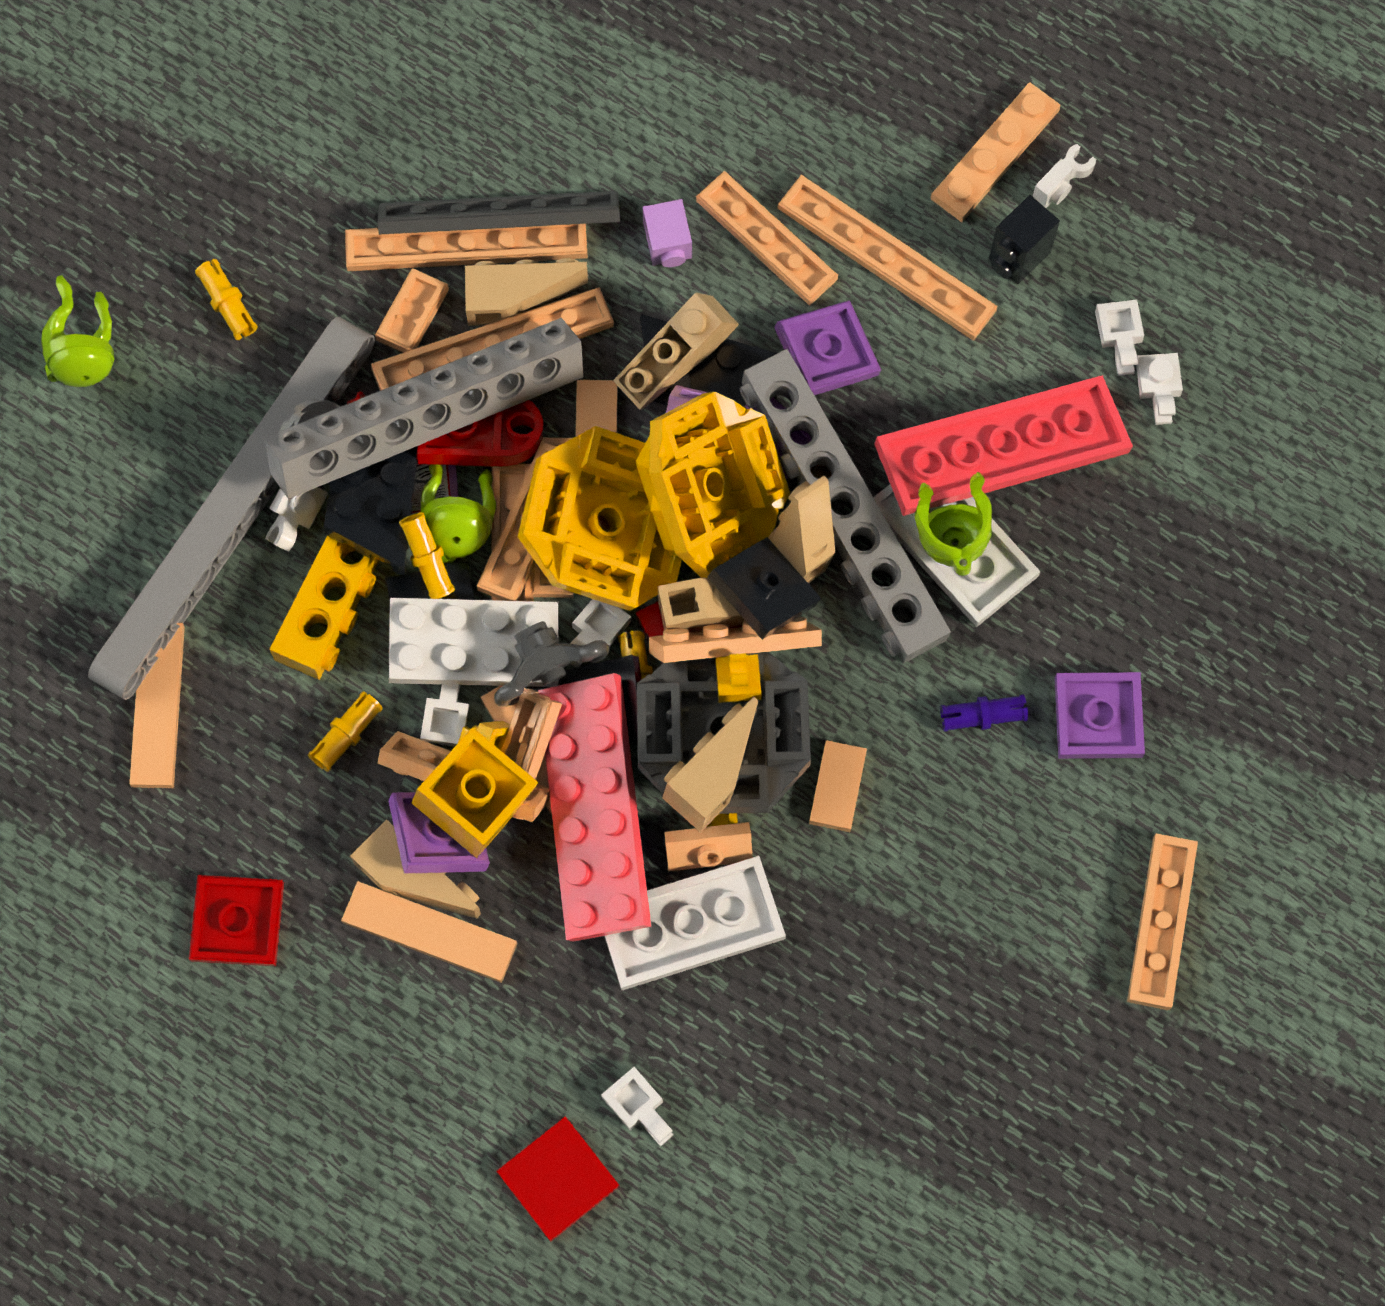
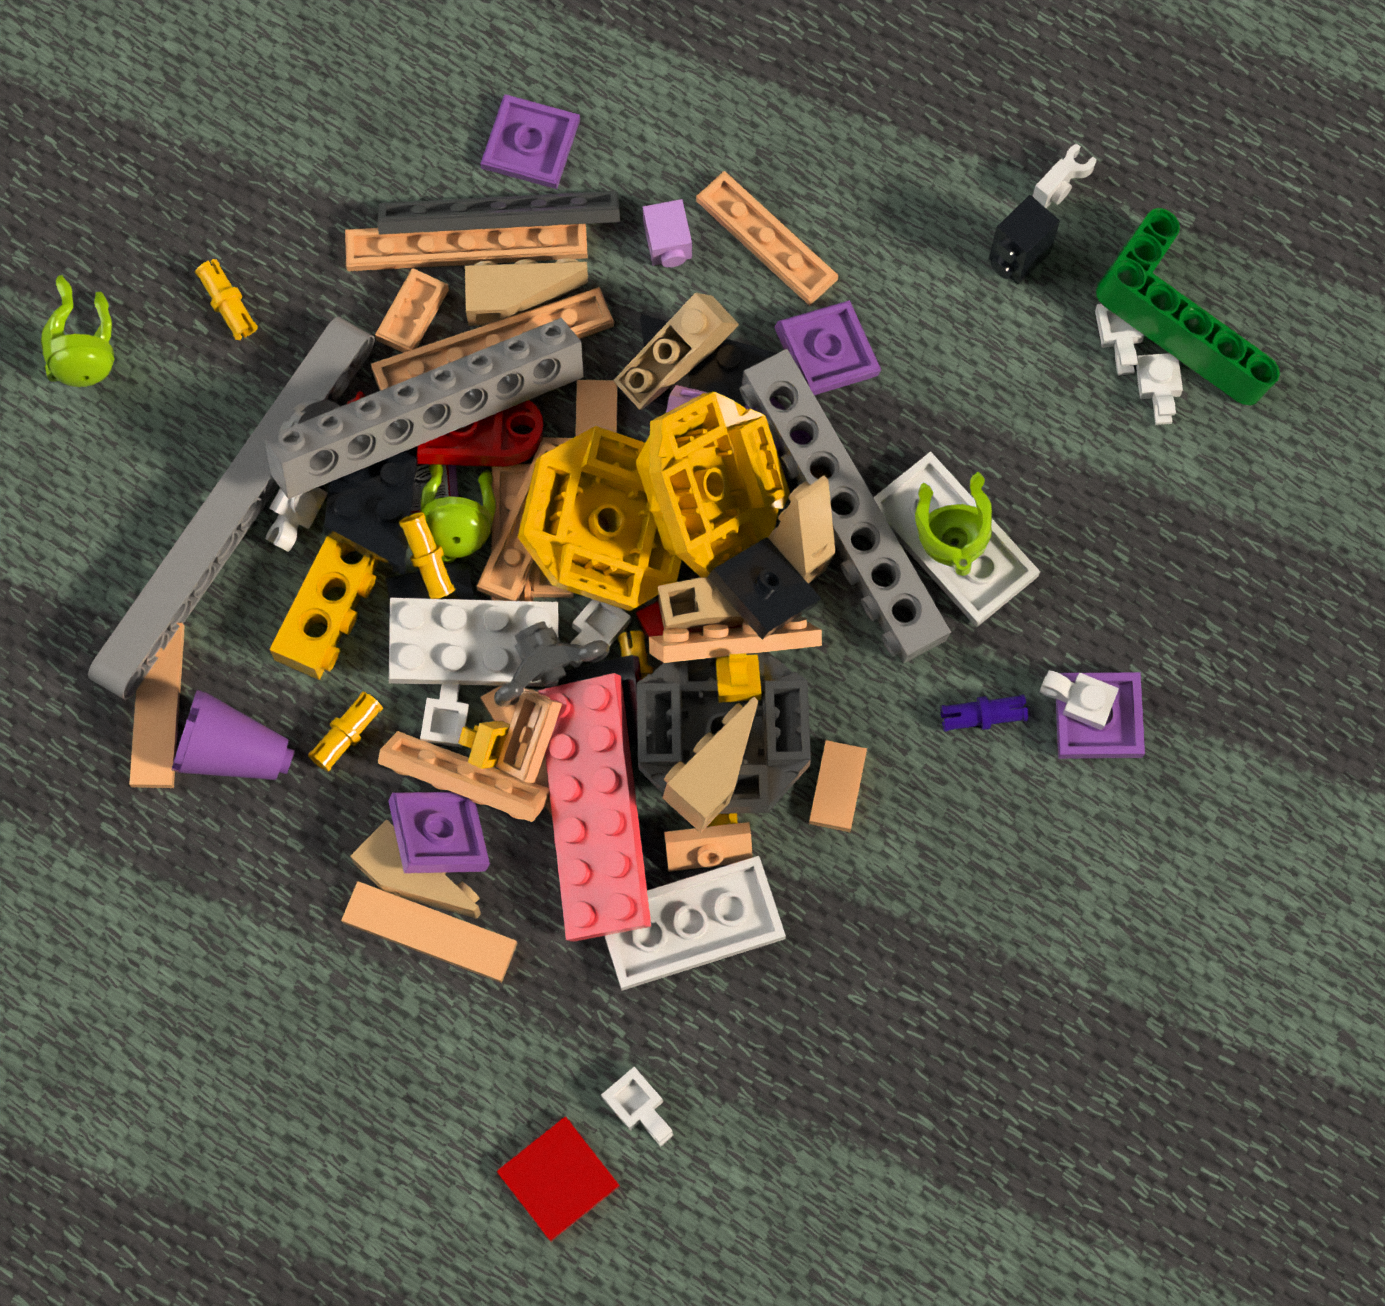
red tile [189,875,284,966] -> none
yellow slope [411,727,539,858] -> none
light nougat tile [778,175,998,341] -> none
coral plate [874,375,1133,516] -> none
light nougat plate [931,82,1061,222] -> none
light nougat plate [1127,833,1198,1010] -> none
none -> medium lavender cone [171,689,294,780]
none -> medium lavender tile [480,94,580,189]
none -> white plate [1039,670,1119,730]
none -> green beam [1096,208,1280,406]

